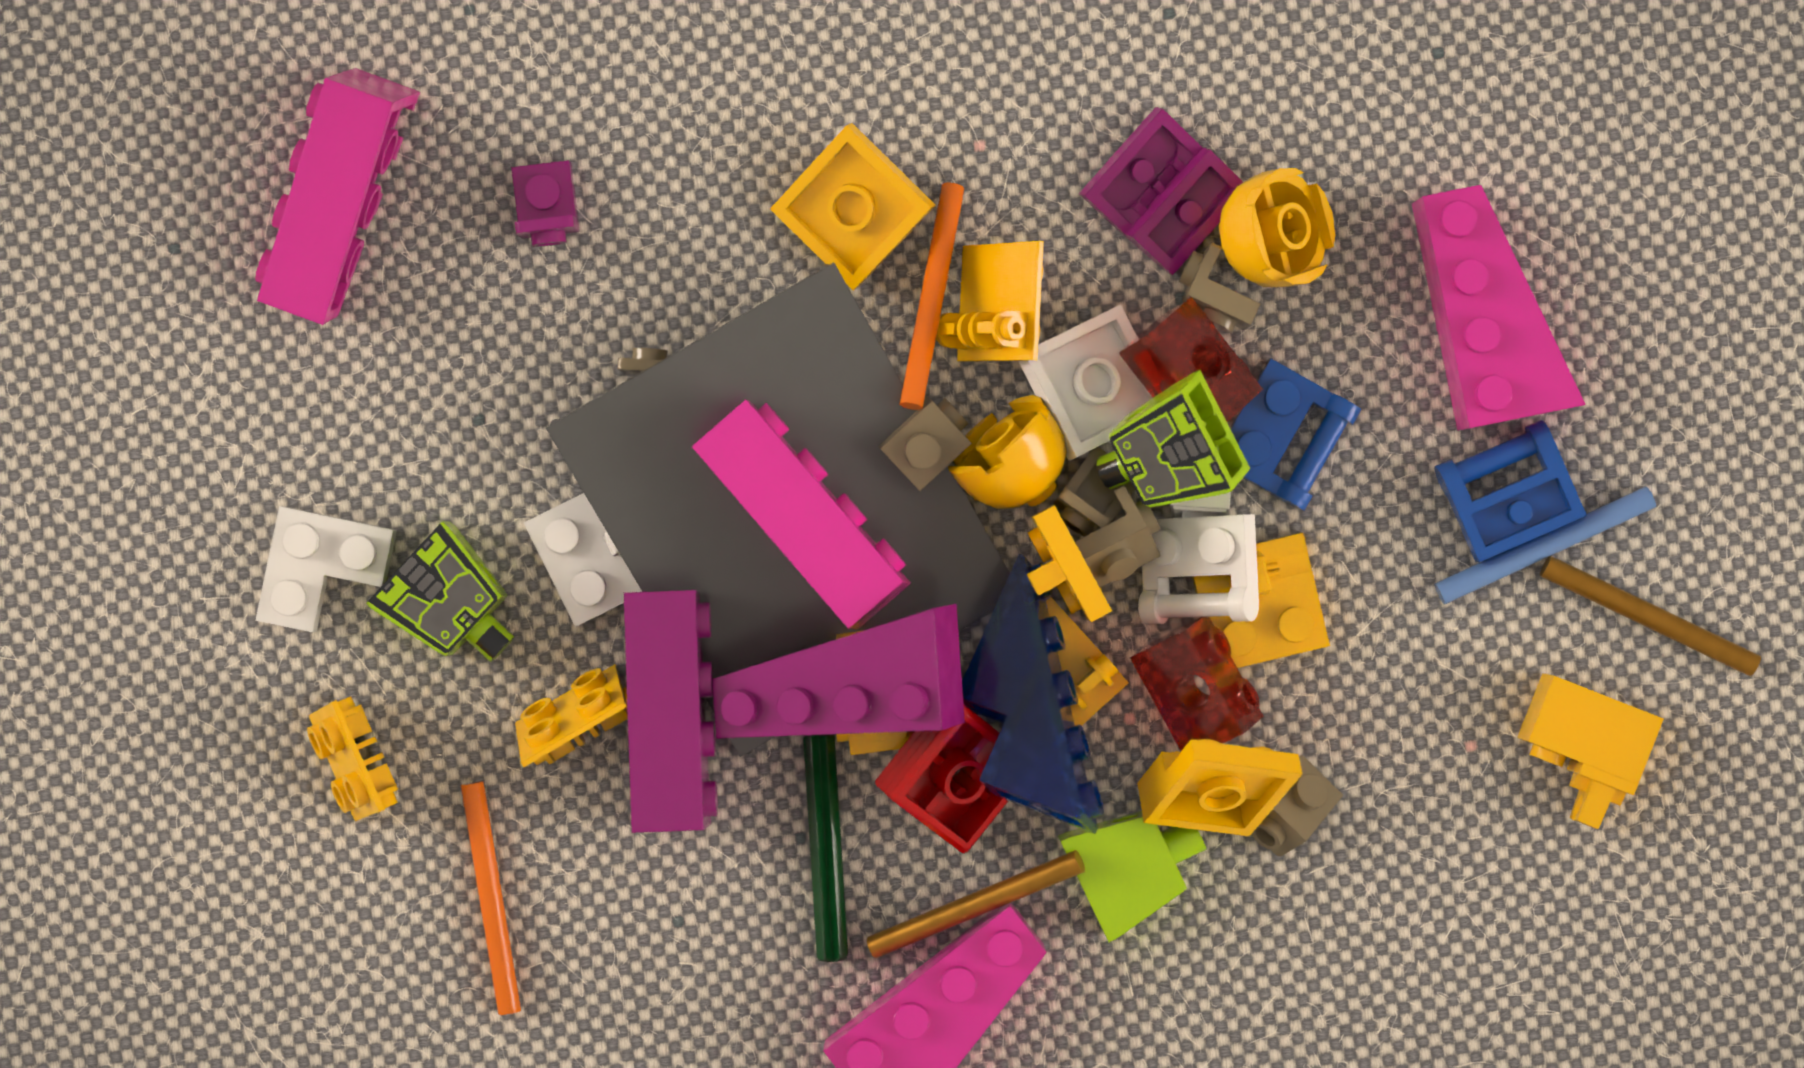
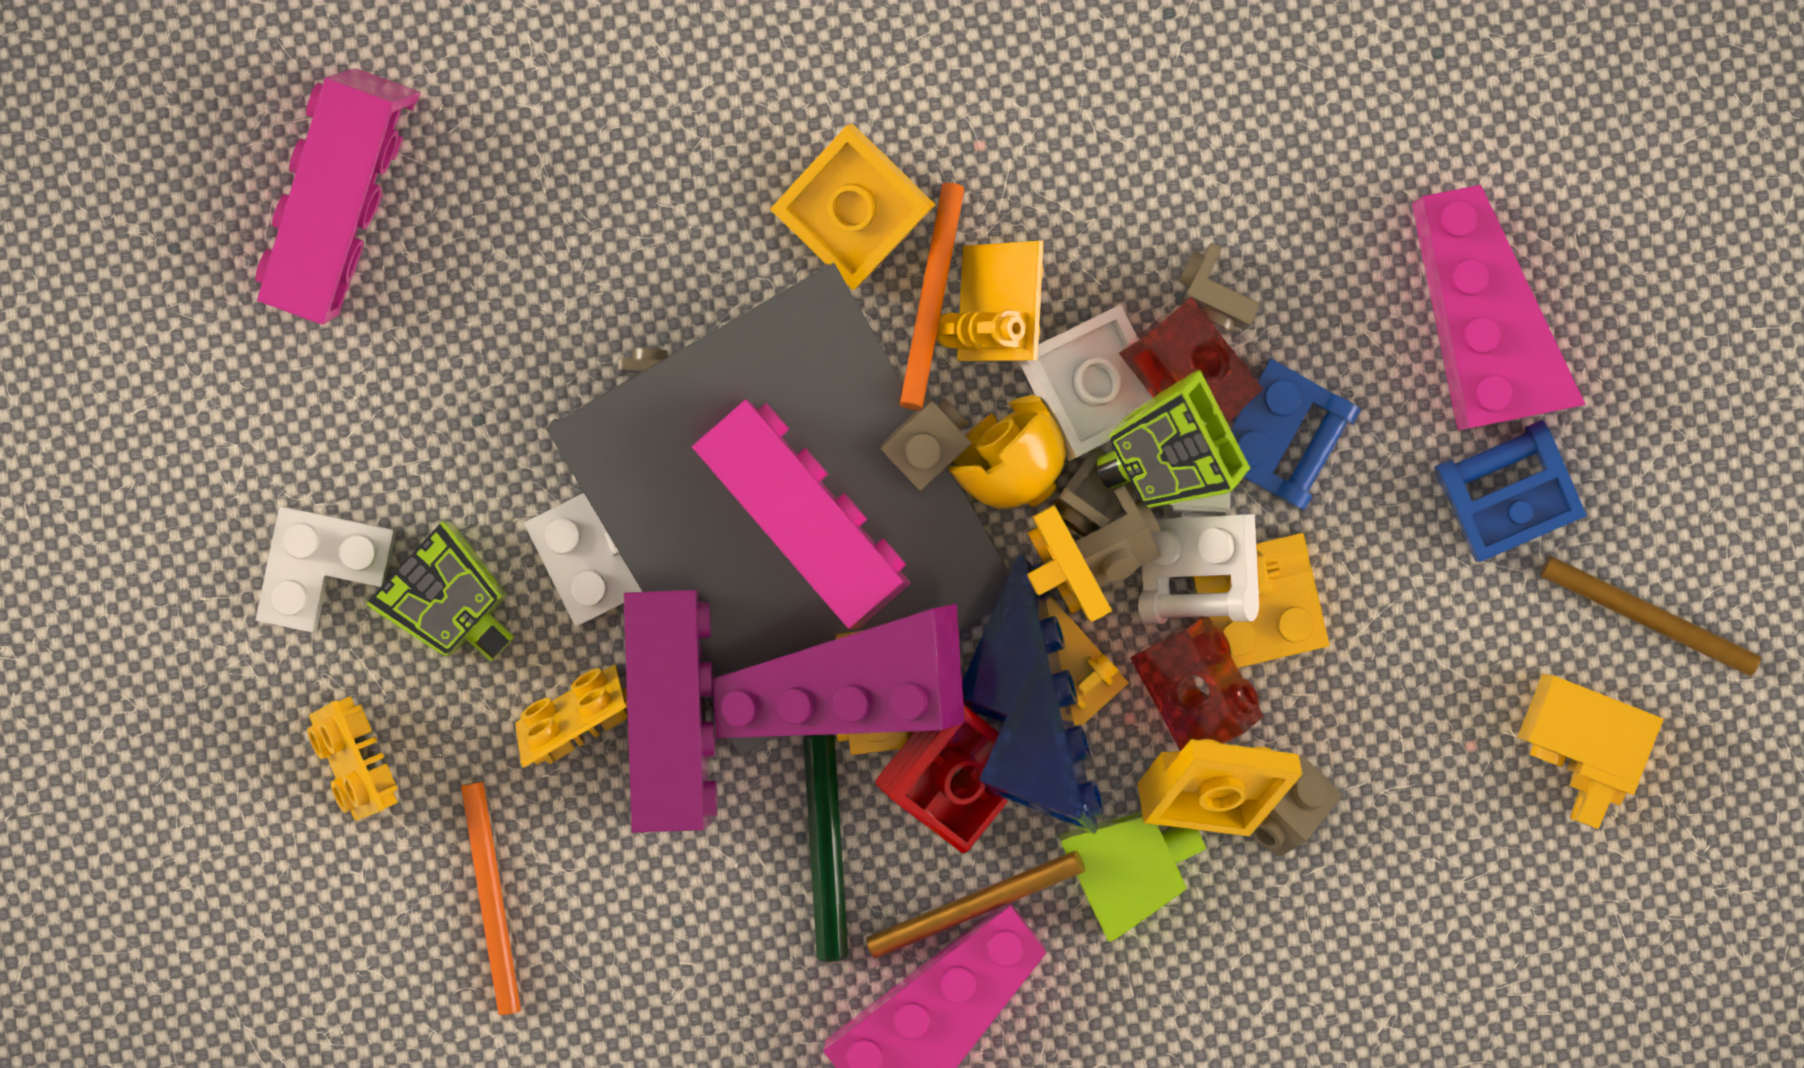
magenta bracket [511,160,580,247] -> none
magenta slope [1079,107,1243,275] -> none
yellow cylinder [1219,168,1336,287] -> none
medium blue bar [1434,486,1656,605] -> none

